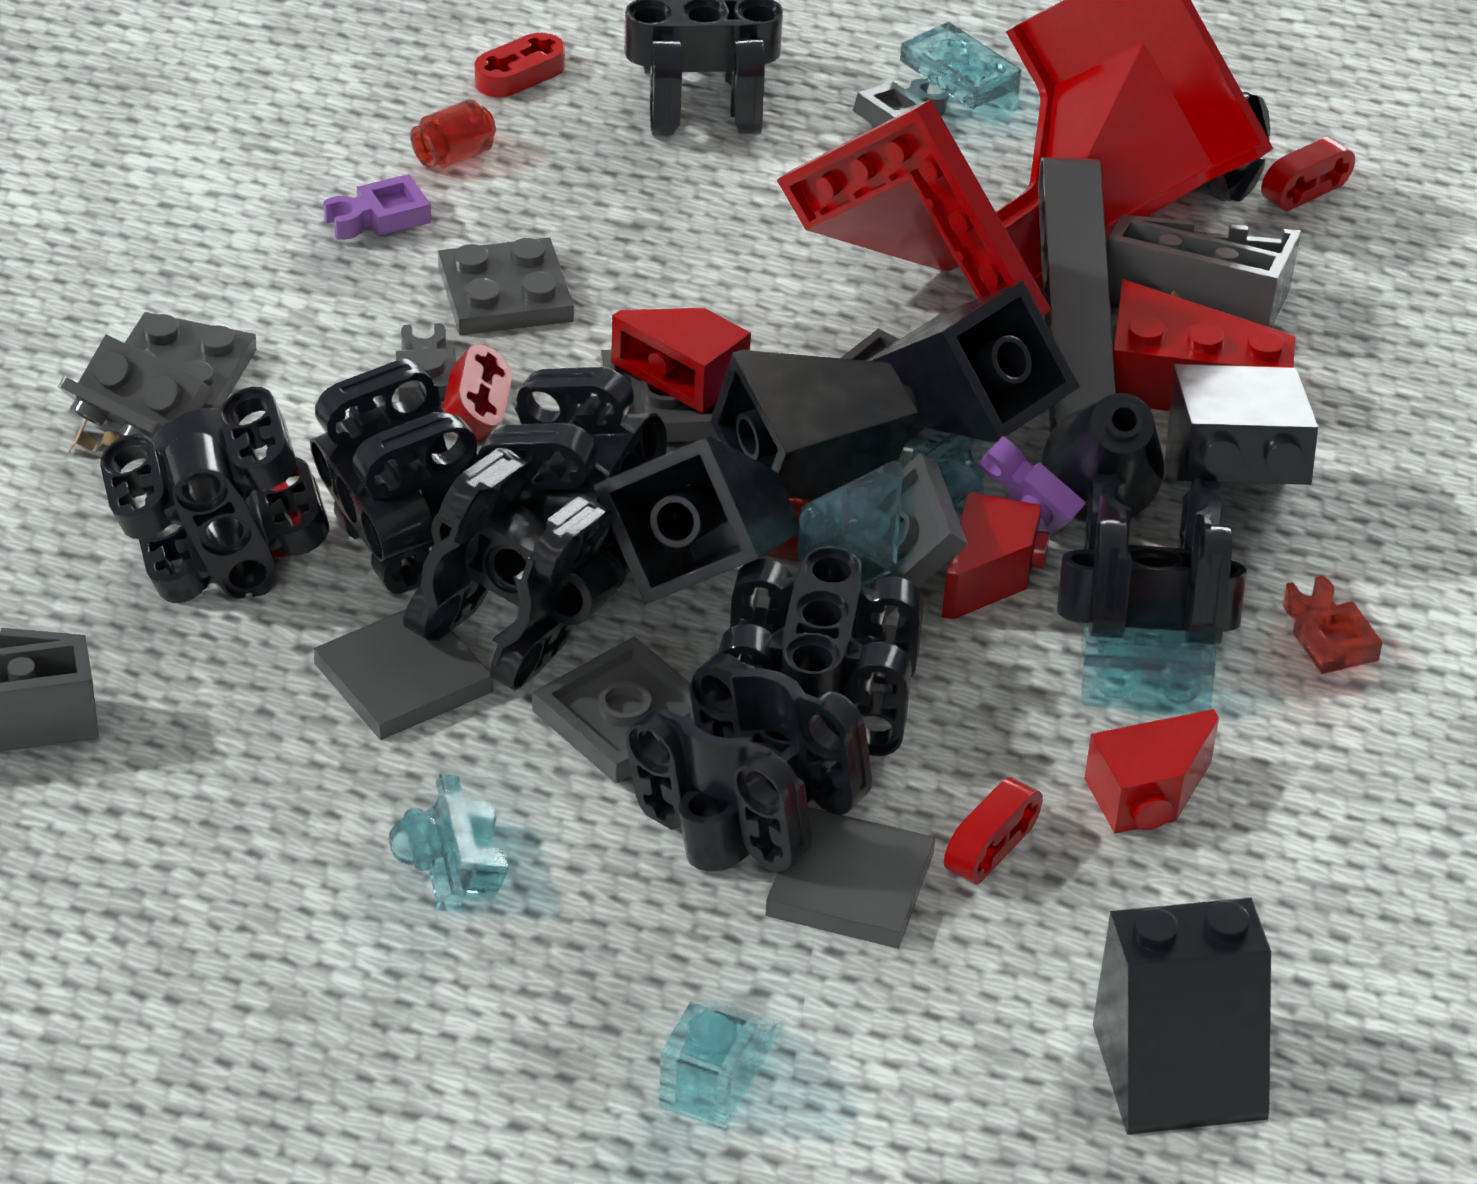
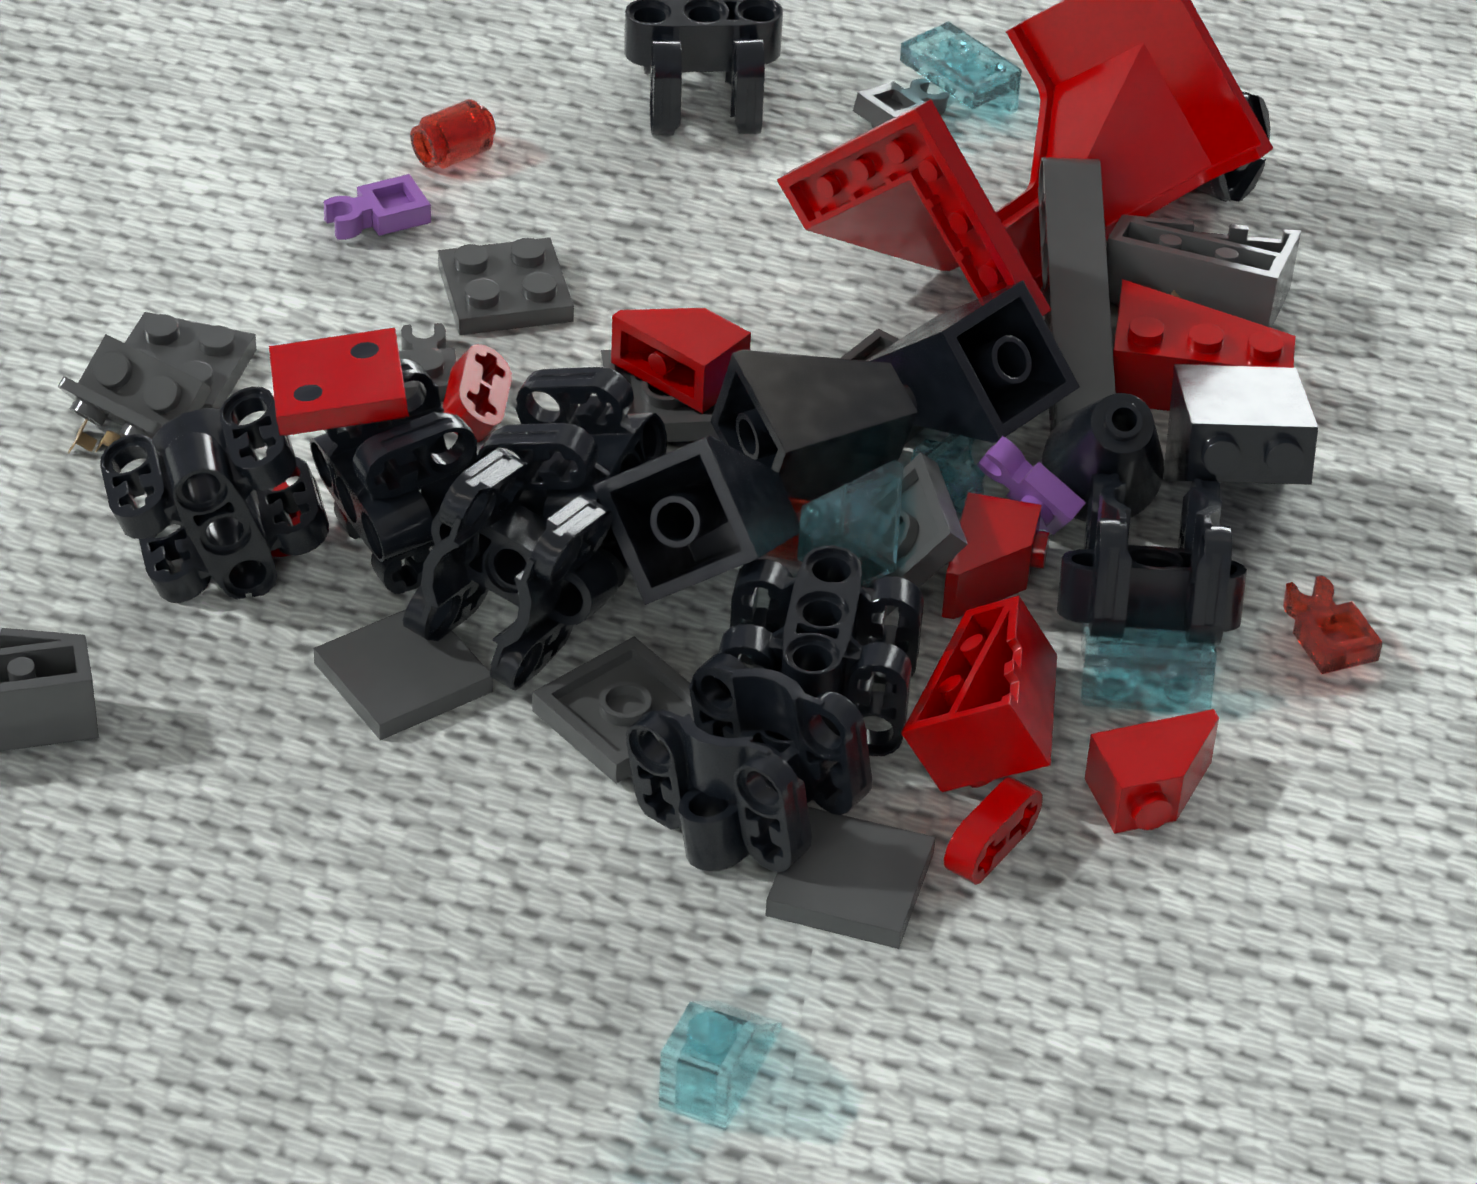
clear light blue hips [388,774,508,911] -> none
red beam [474,33,565,98] -> none
black slope [1093,897,1271,1135] -> none
red beam [1261,137,1355,212] -> none
none -> red tile [269,327,409,436]
none -> red wedge [901,595,1057,792]

